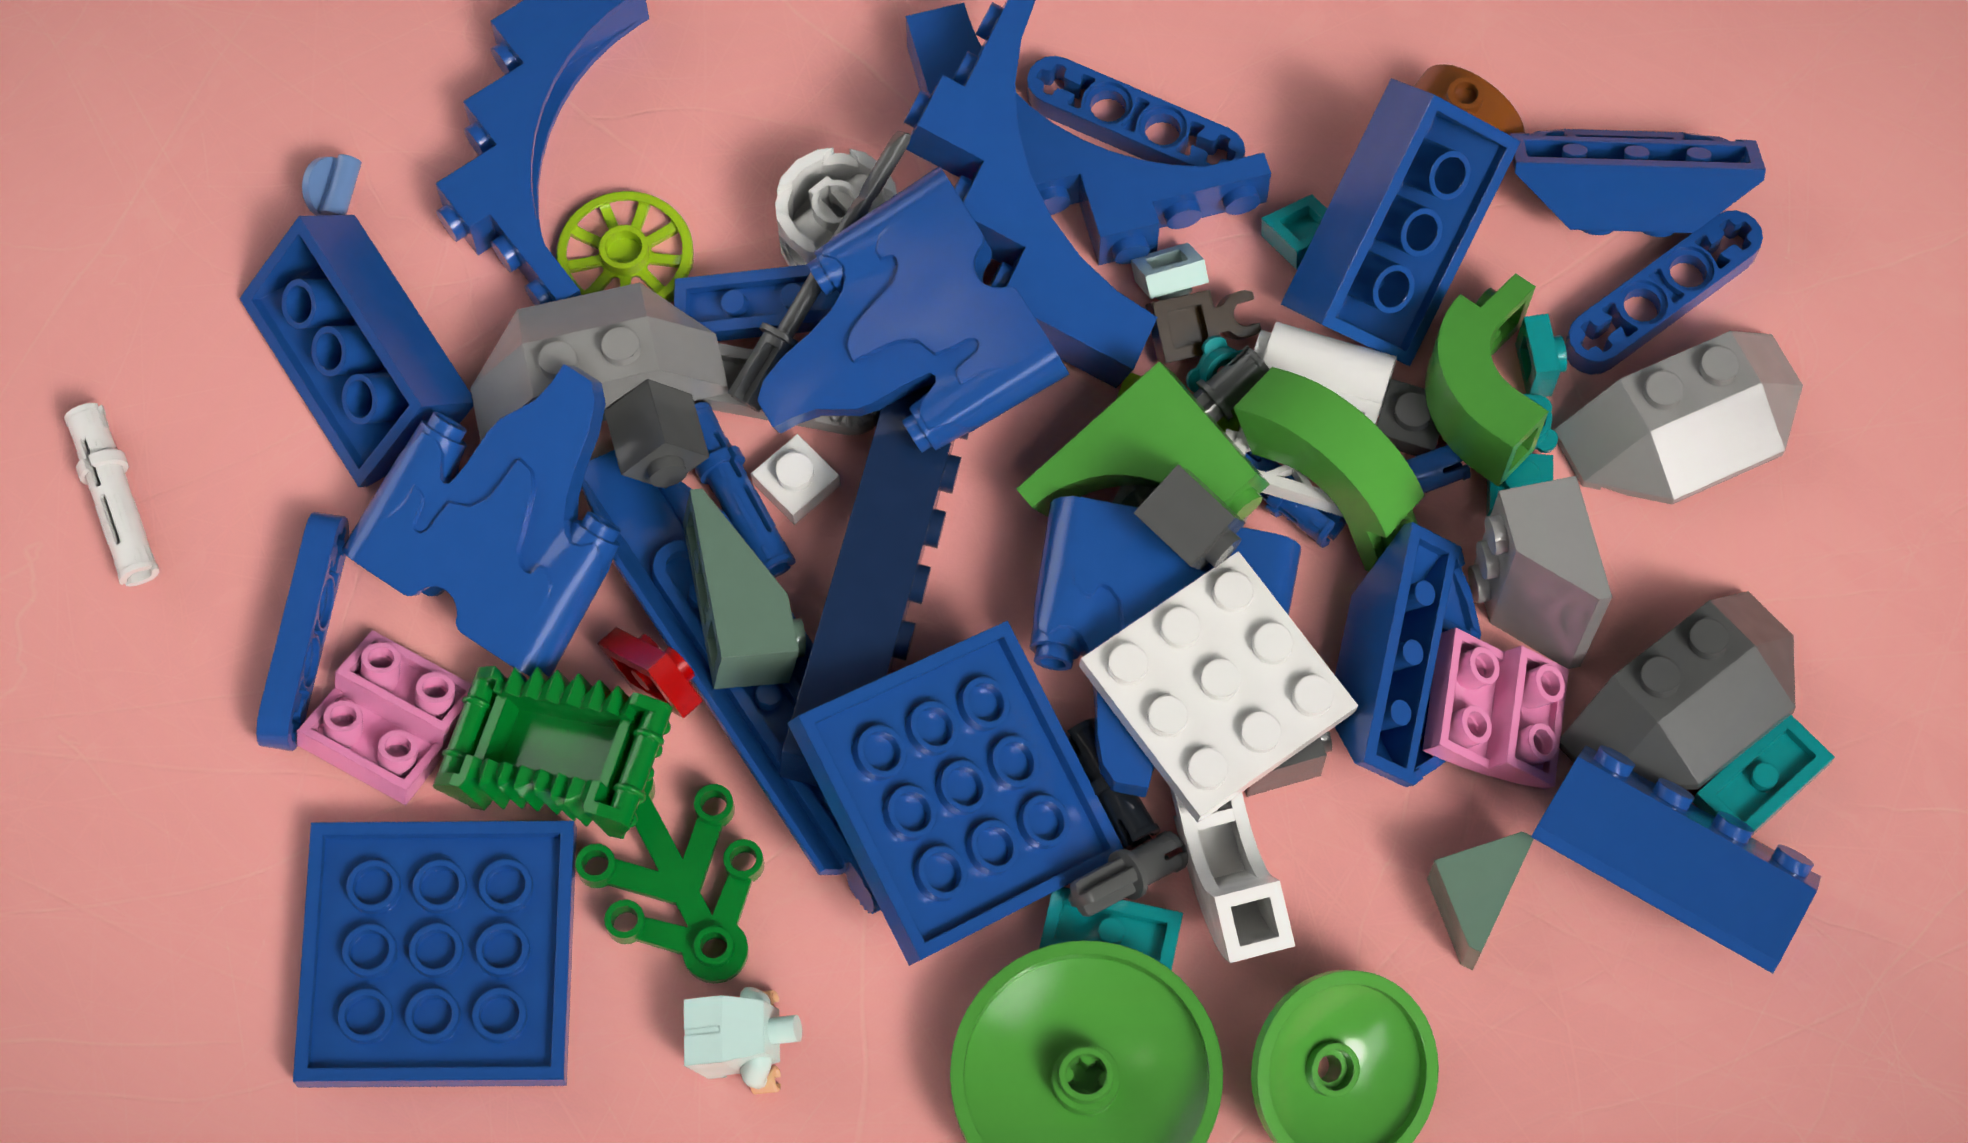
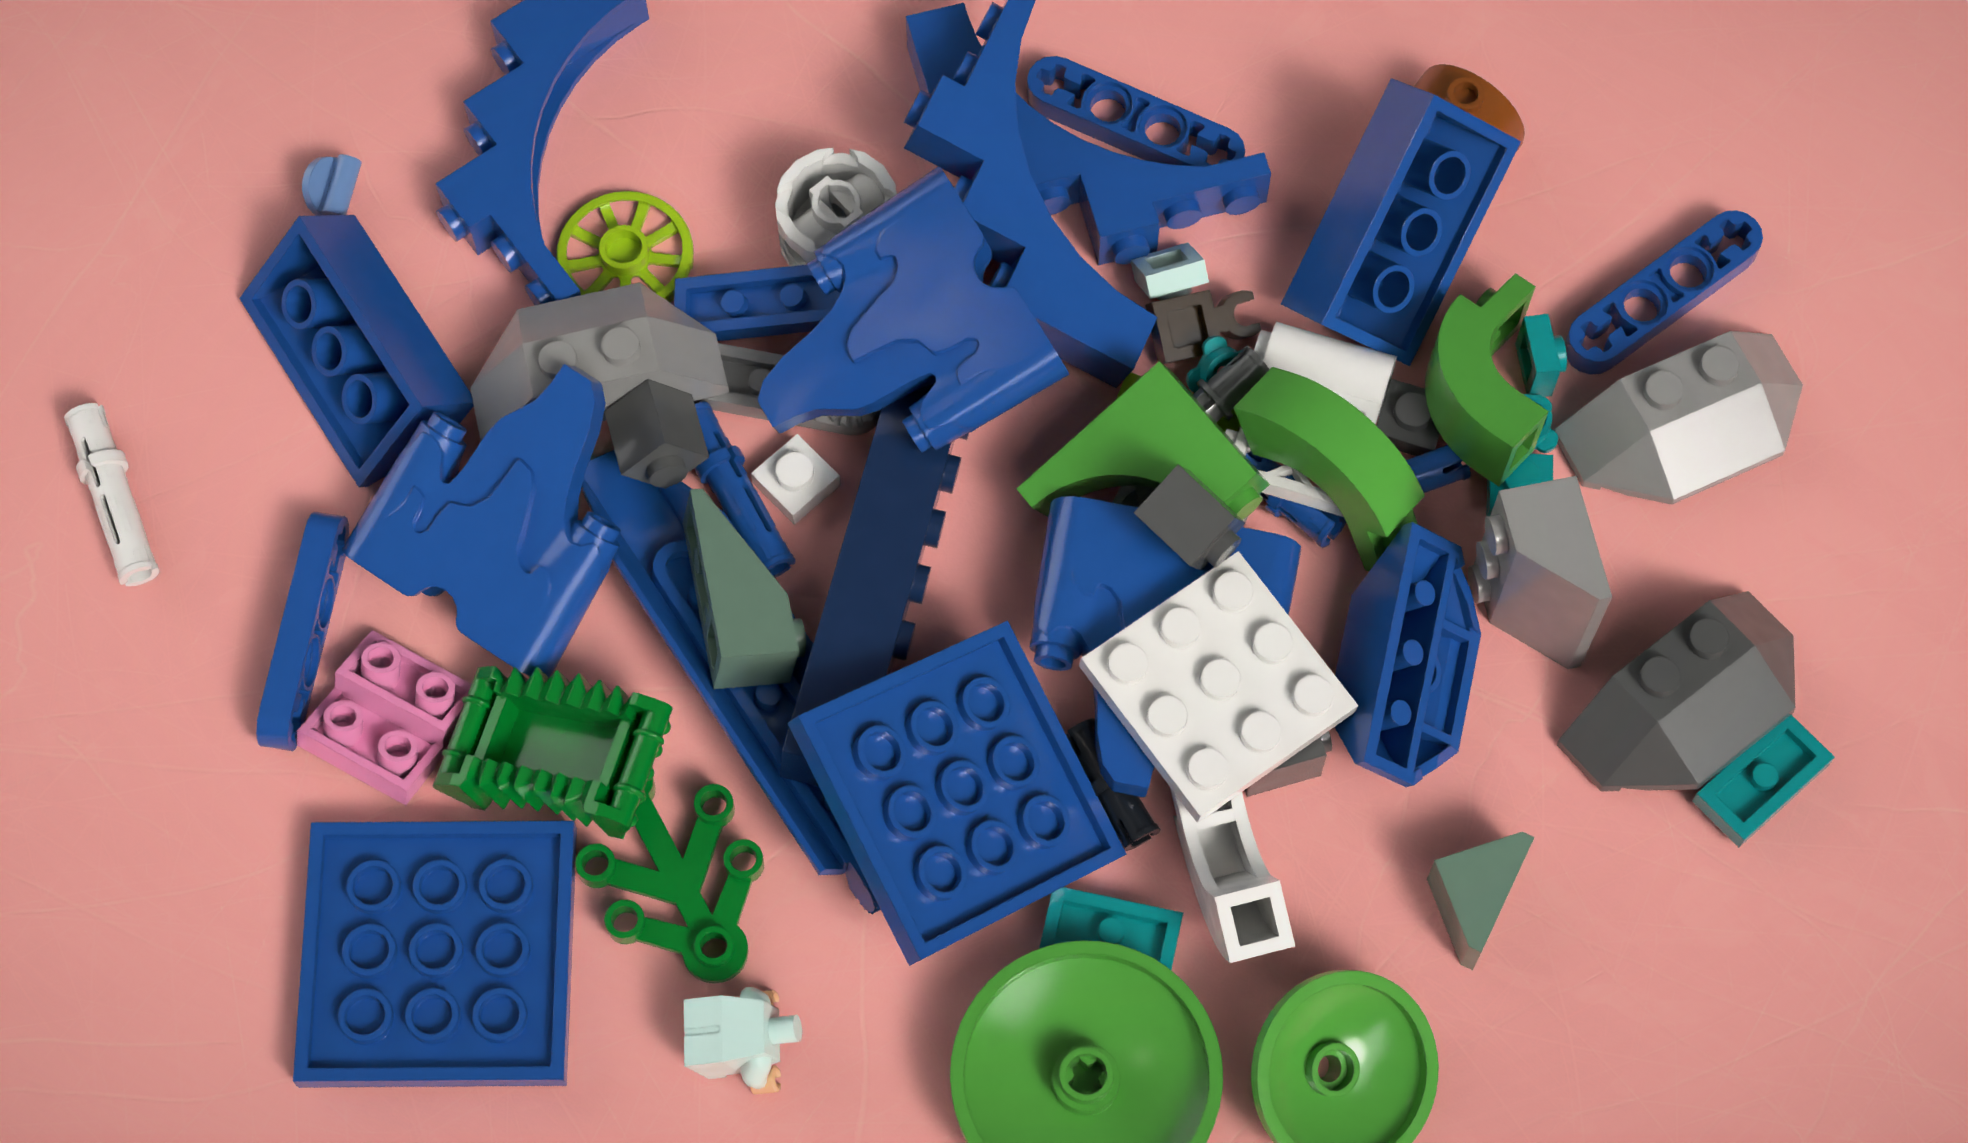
red plate [597,627,703,718] -> none
dark grey piece [728,131,911,412] -> none
dark grey axle [1068,831,1188,917] -> none
teal plate [1261,194,1327,270] -> none
bright pink slope [1422,628,1569,789] -> none
blue wedge [1510,129,1766,237] -> none
blue slope [1531,745,1821,974] -> none

